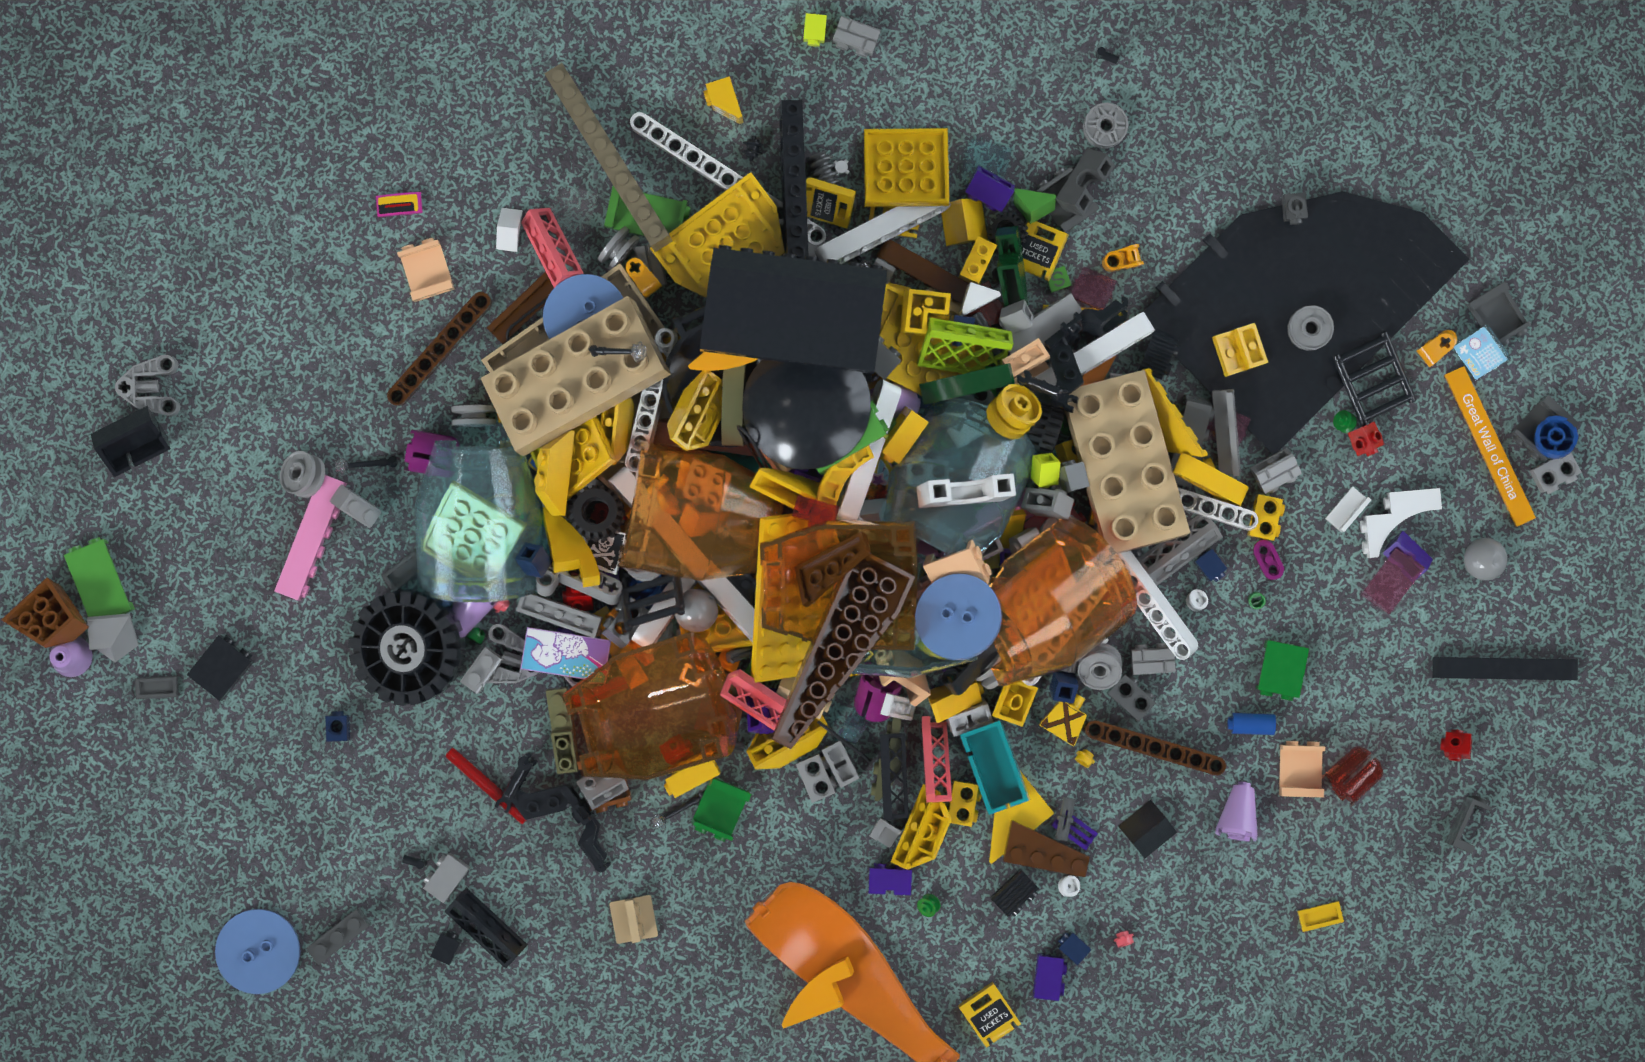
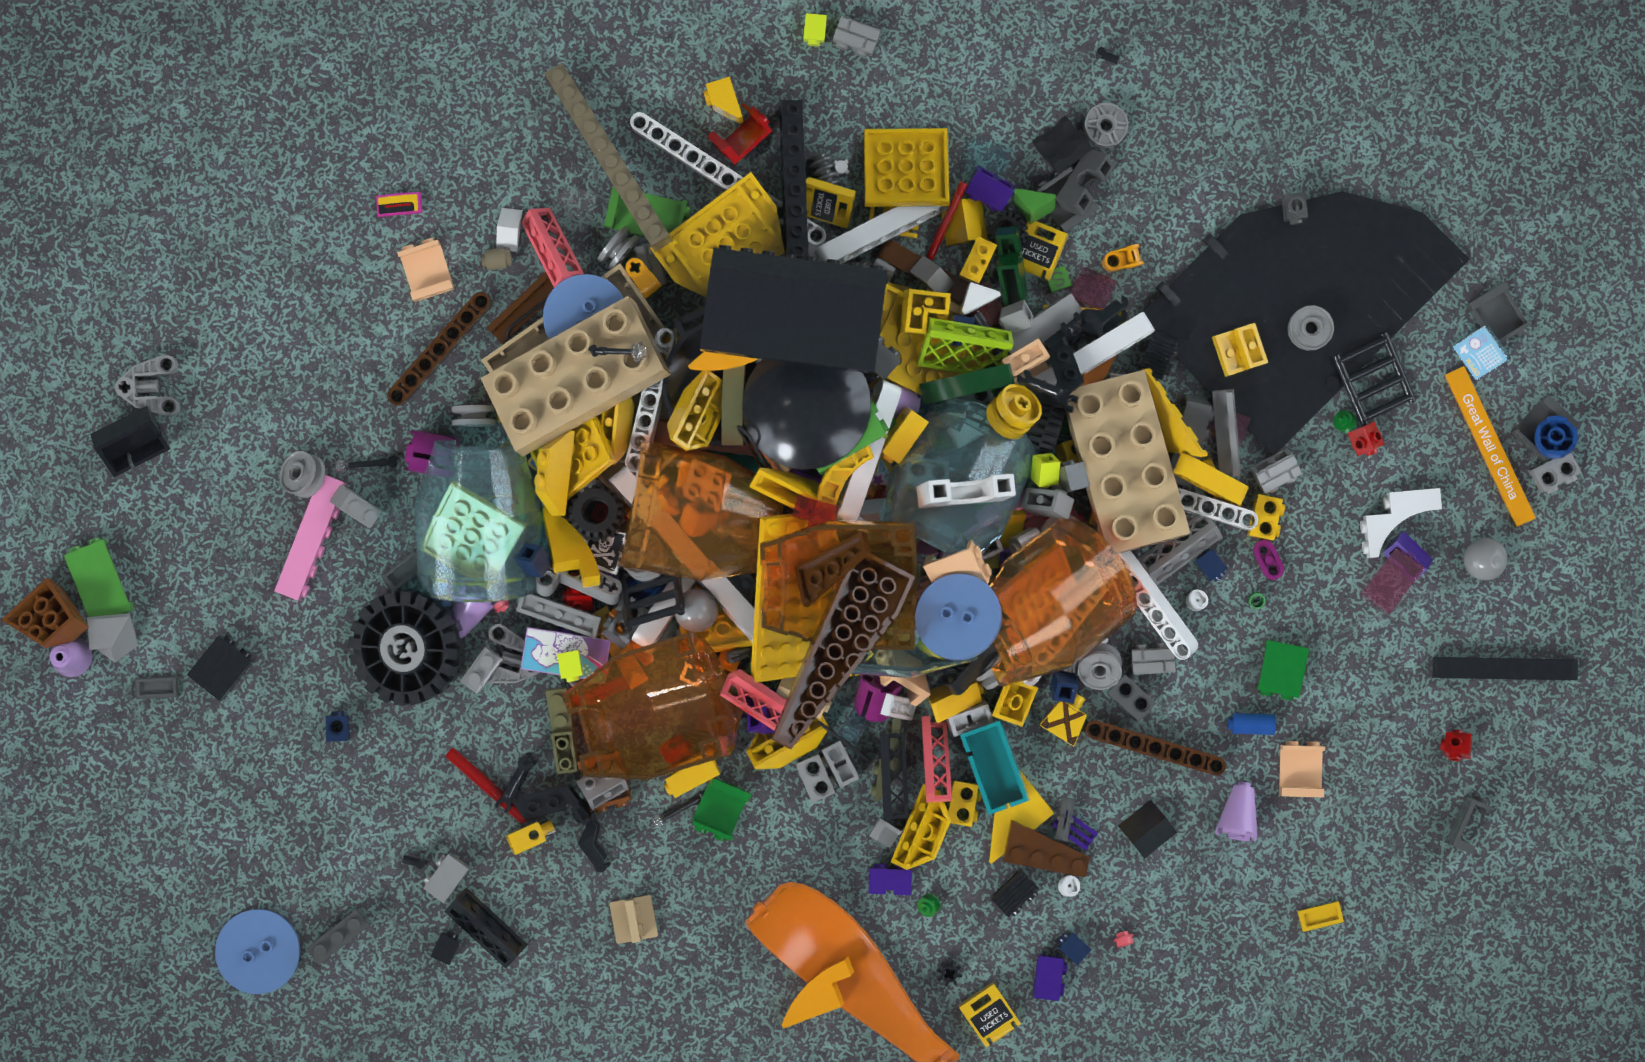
green hinge [466,627,485,645] -> none
yellow plate [1075,749,1095,768] -> none
clear red cylinder [1322,746,1383,807] -> none
white panel [1325,487,1371,532] -> none
light orange piece [1416,330,1458,367] -> none
none -> dark tan brick [481,247,512,271]
none -> yellow torso [505,820,556,855]
none -> neon yellow brick [557,650,584,682]
none -> red panel [707,103,772,165]
none -> light grey slope [909,255,955,293]
none -> red bar [926,181,968,260]
none -> black gear [936,959,962,986]
none -> black brick [1032,116,1092,174]

